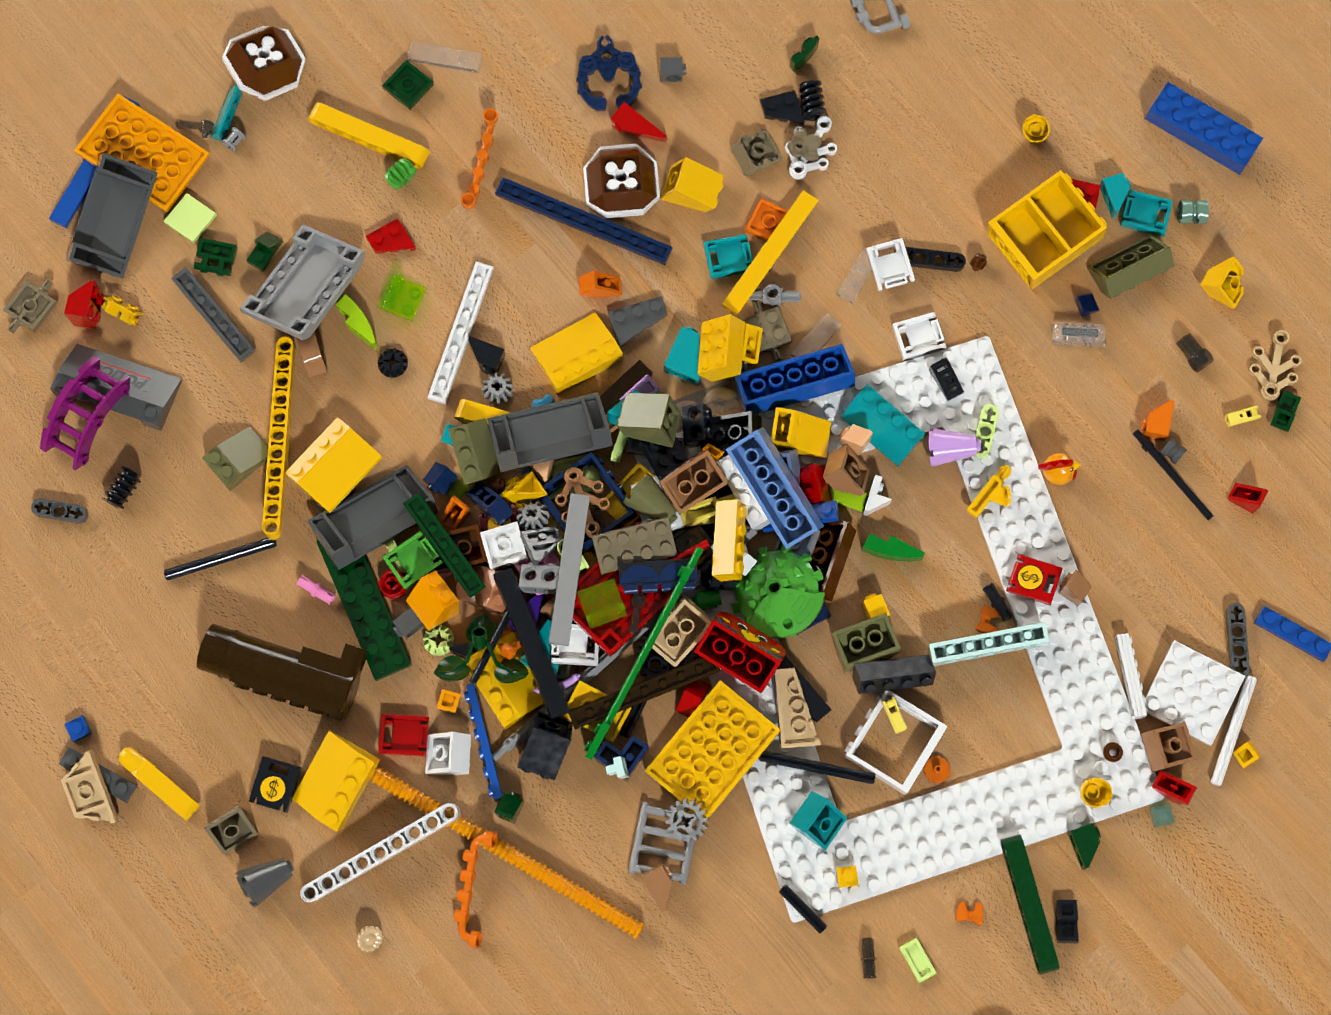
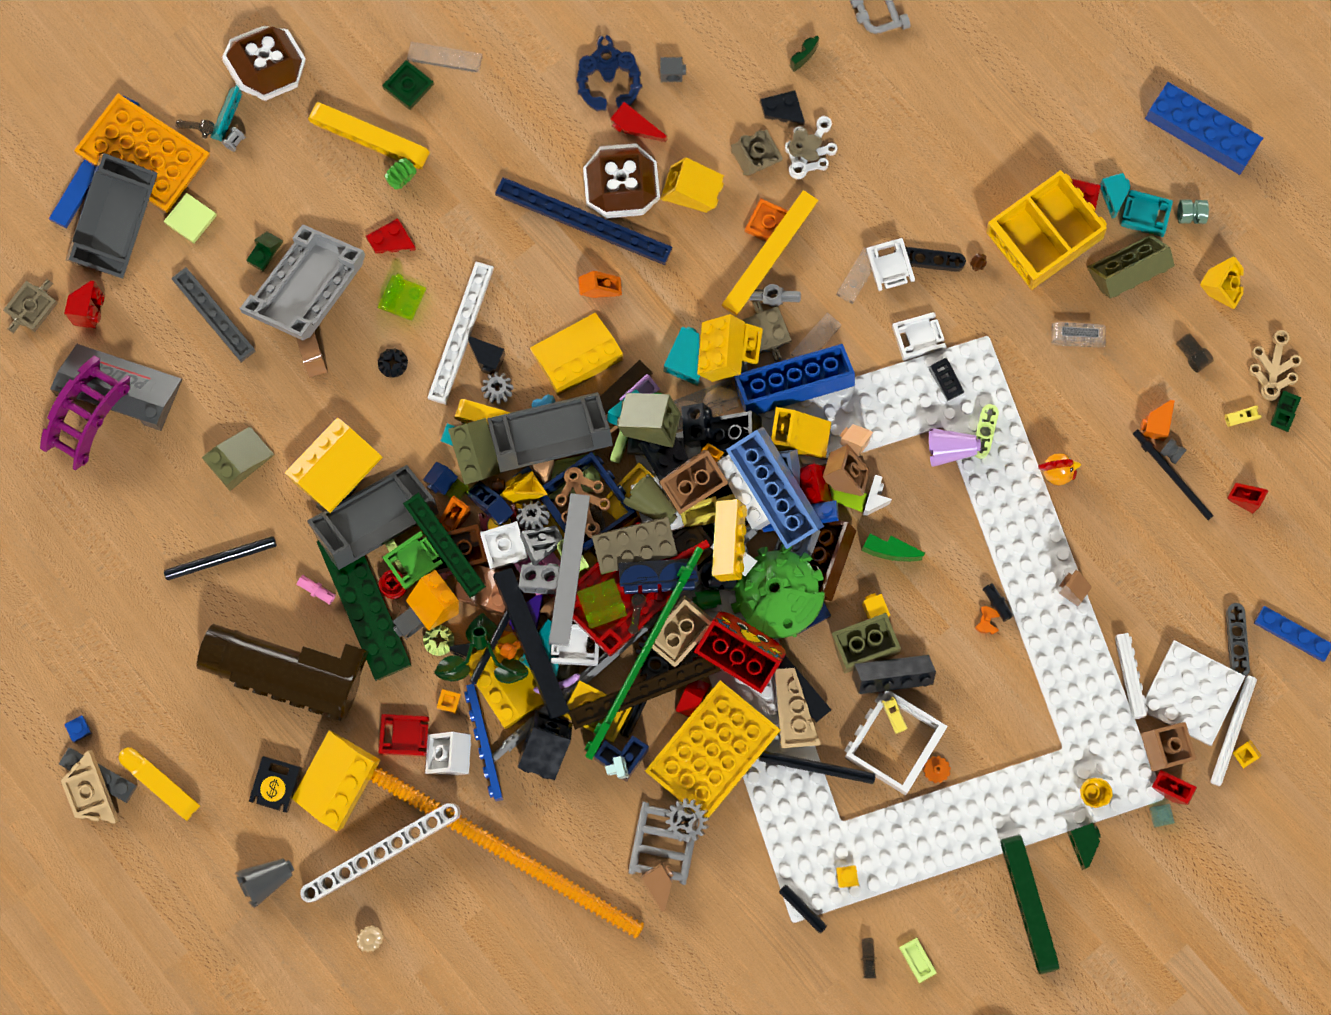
dark grey beam [31,498,88,524] -> none
yellow hinge [102,295,144,325] -> none
black piece [102,466,141,509] -> none
dark green plate [193,238,238,277] -> none
dark tan slope [204,805,258,855] -> none
yellow beam [262,337,296,540] -> none
lime slope [336,294,378,350] -> none
orange bar [454,831,497,948] -> none
orange bar [461,108,498,209] -> none
dark green slope [494,791,524,824] -> none
dark grey wing [608,296,667,348] -> none
teal container [703,234,753,279] -> none
teal slope [789,791,848,851] -> none
black piece [799,80,826,122] -> none
teal slope [840,384,925,467] -> none
light aqua brick [928,622,1049,666] -> none
orange piece [955,901,984,926] -> none
yellow piece [966,464,1012,518] -> none
red container [1006,554,1063,606] -> none
yellow hair [1022,114,1050,143] -> none
black slope [1056,900,1079,943] -> none
clear blue slope [1075,294,1099,317] -> none
reddish brown plate [1103,742,1123,762] -> none

